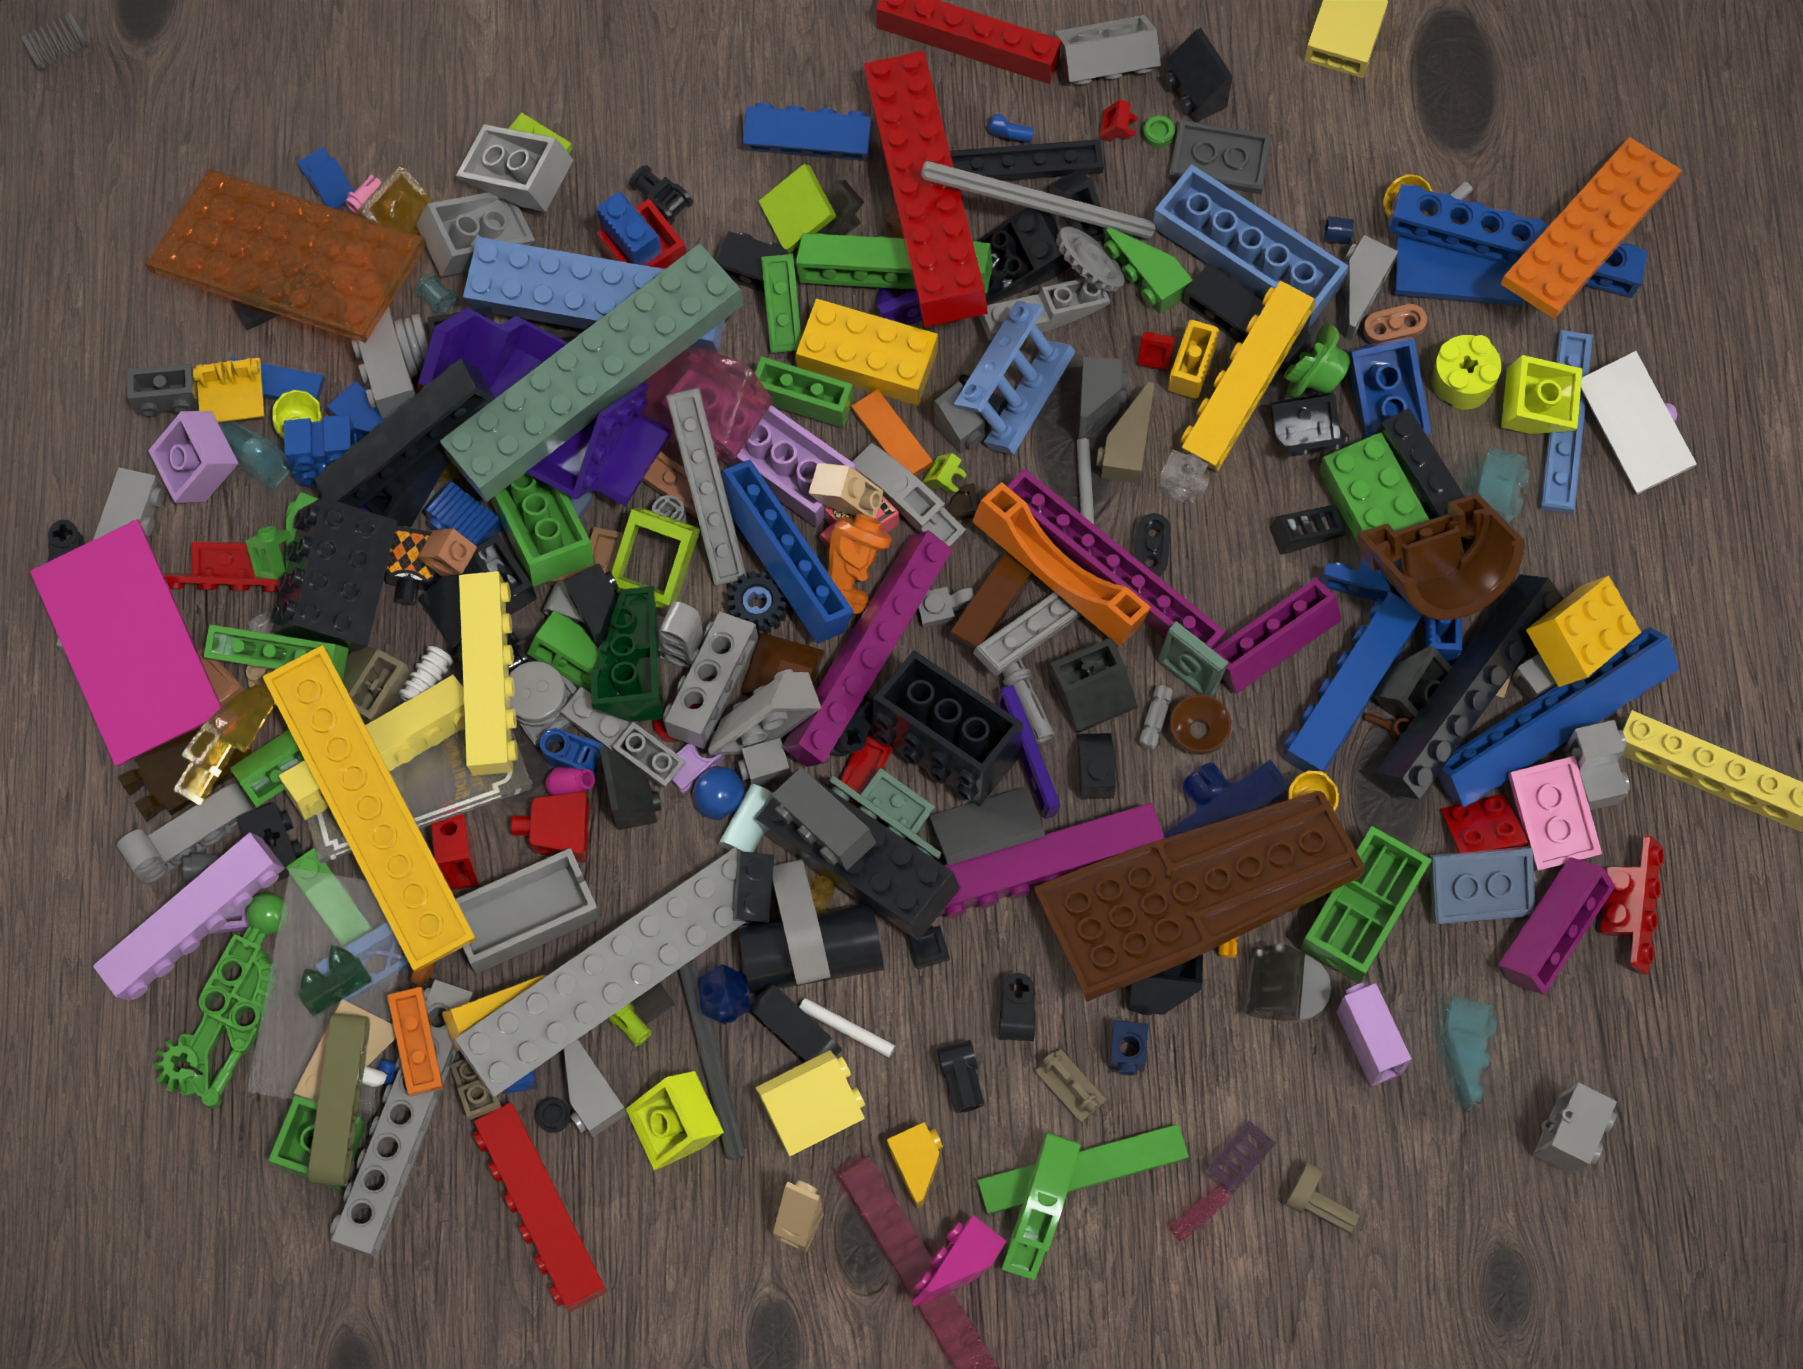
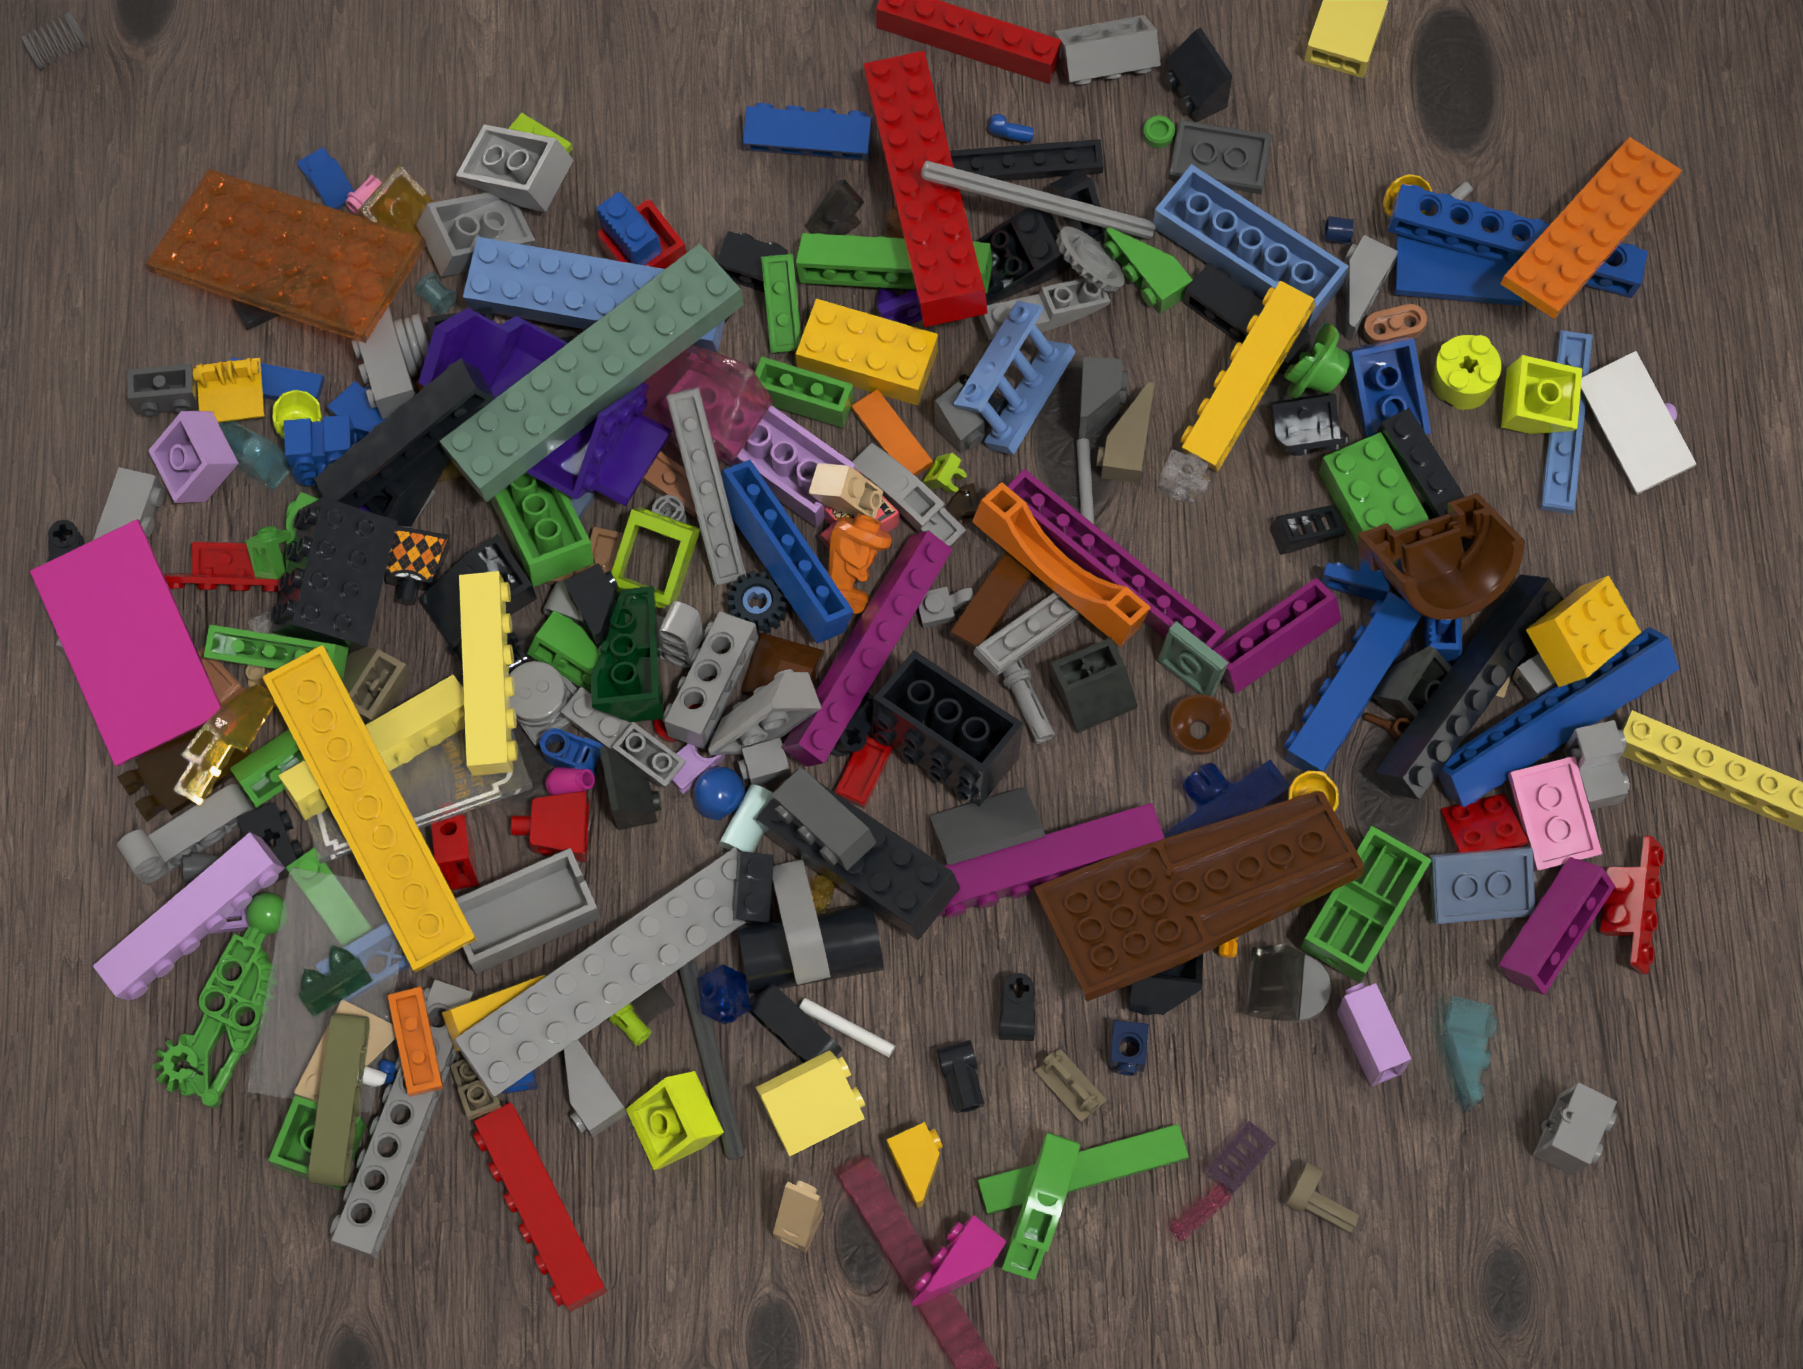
white piece [399,646,453,702] -> none
dark orange tile [410,961,438,987] -> none
nougat brick [417,528,477,576] -> none
blue brick [424,481,503,546] -> none
black plate [536,1098,571,1133] -> none
black connector [629,165,693,225] -> none
lime tile [759,164,837,253] -> none
sand green bracket [829,768,943,859] -> none
black tile [907,926,950,970] -> none
dark purple tile [997,685,1061,819] -> none
black slope [1078,733,1116,800] -> none
red tile [1100,99,1138,142] -> none
black plate [1135,513,1171,577] -> none
red tile [1137,331,1175,370] -> none
light grey axle [1139,685,1173,749] -> none
yellow brick [1168,320,1219,399] -> none
clear light blue brick [1476,447,1530,525] -> none

